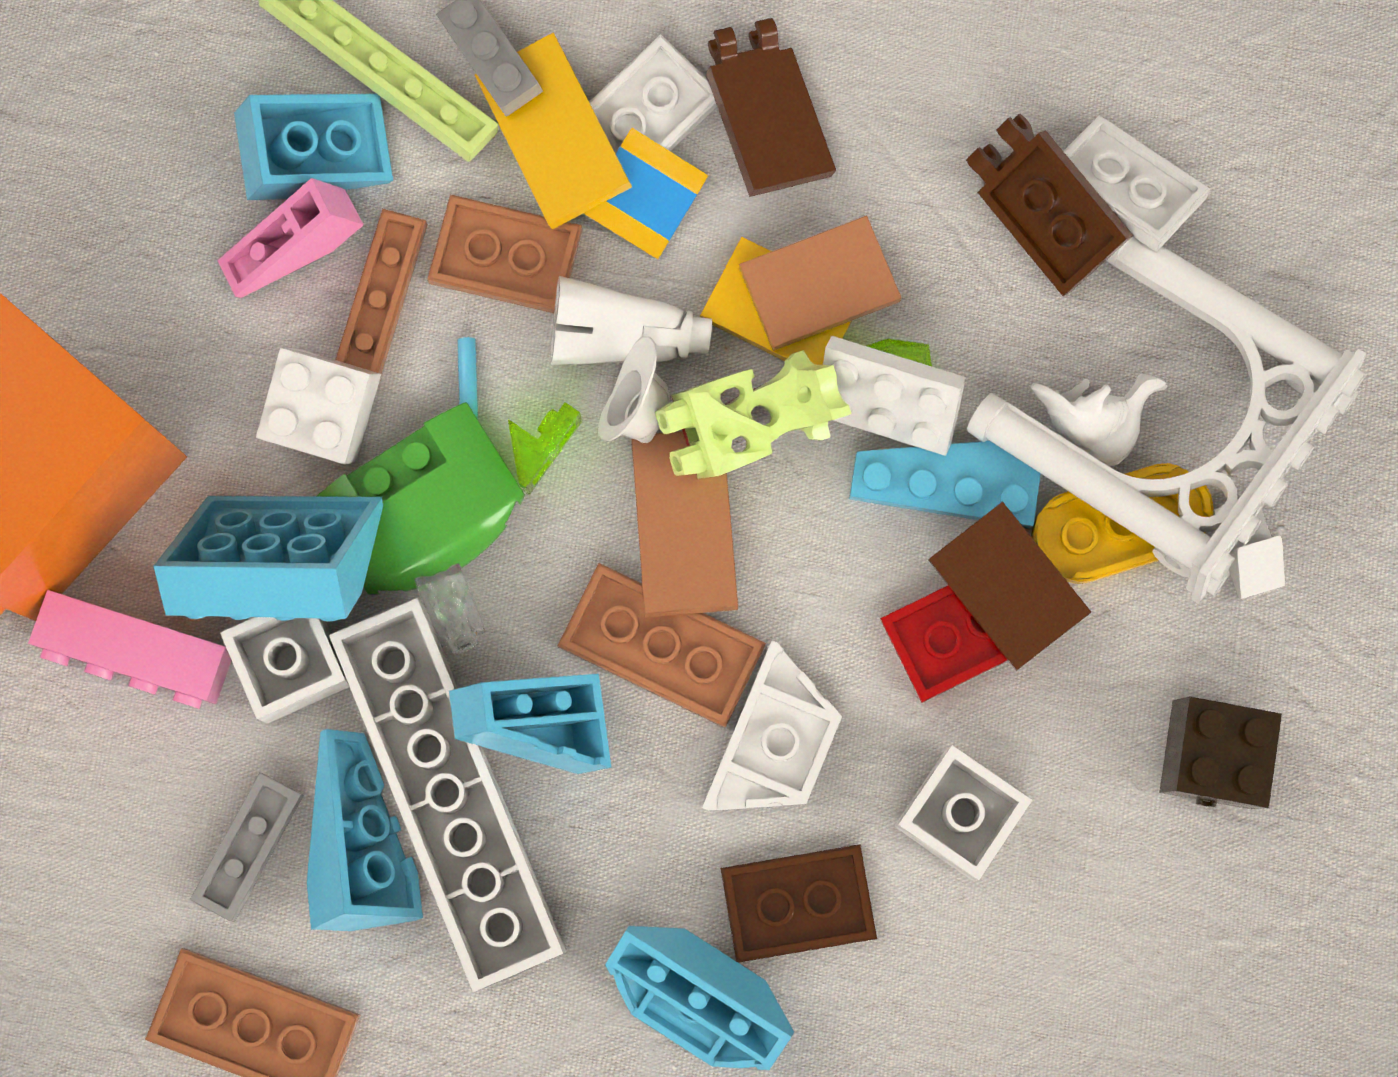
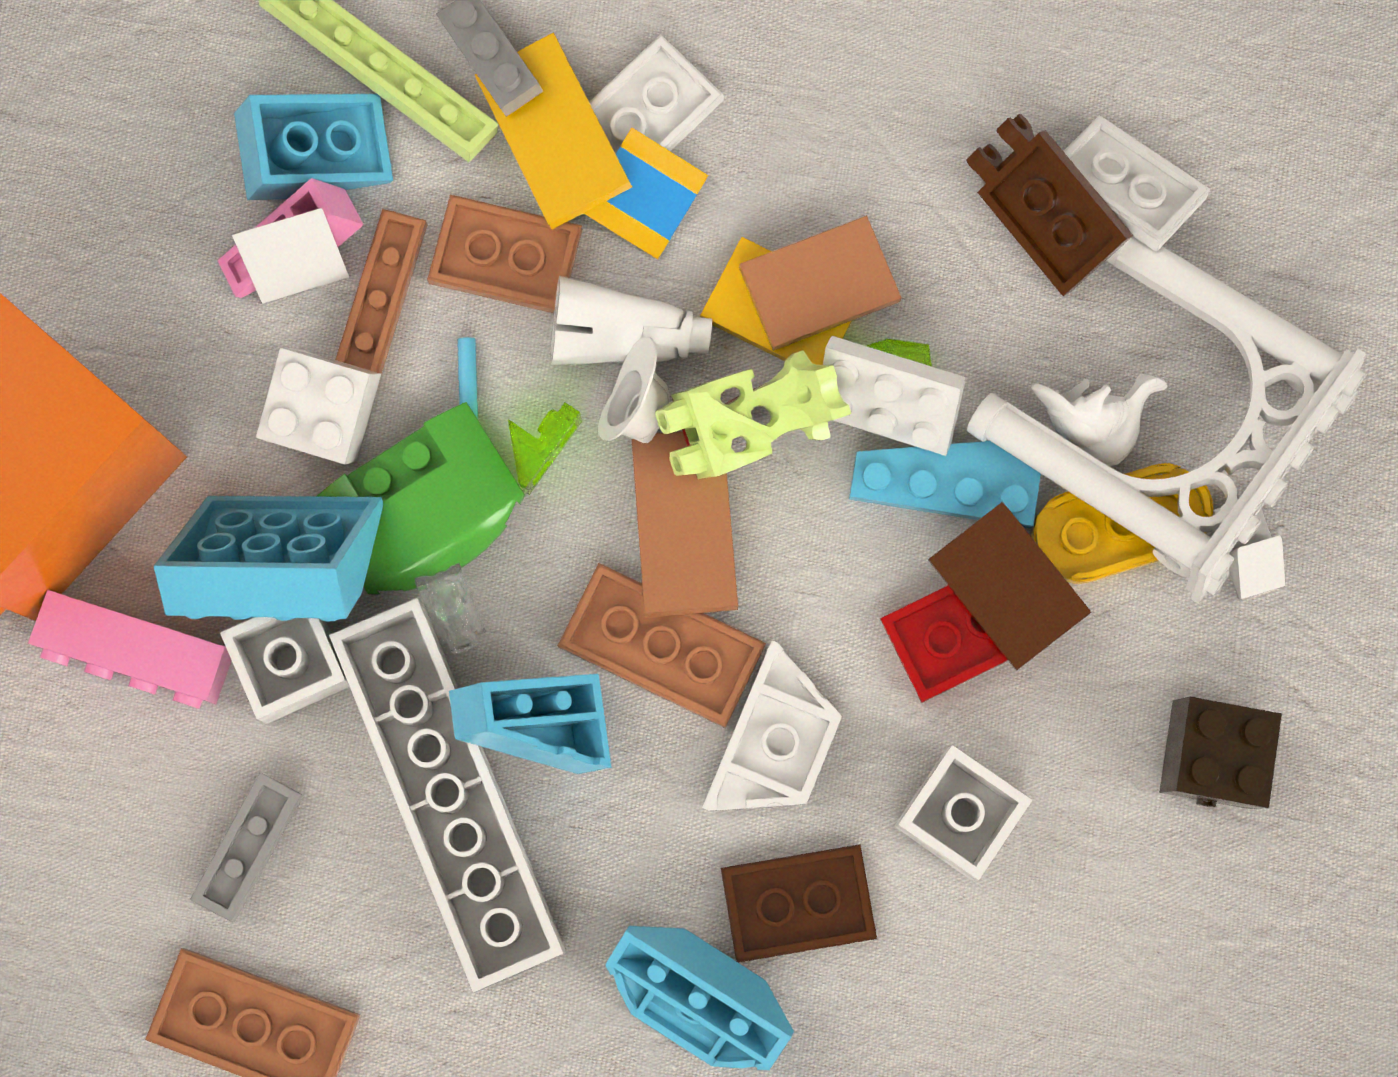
medium azure wedge [307,729,423,931] -> none
reddish brown tile [706,18,836,197] -> none
none -> white sticker [232,208,349,304]

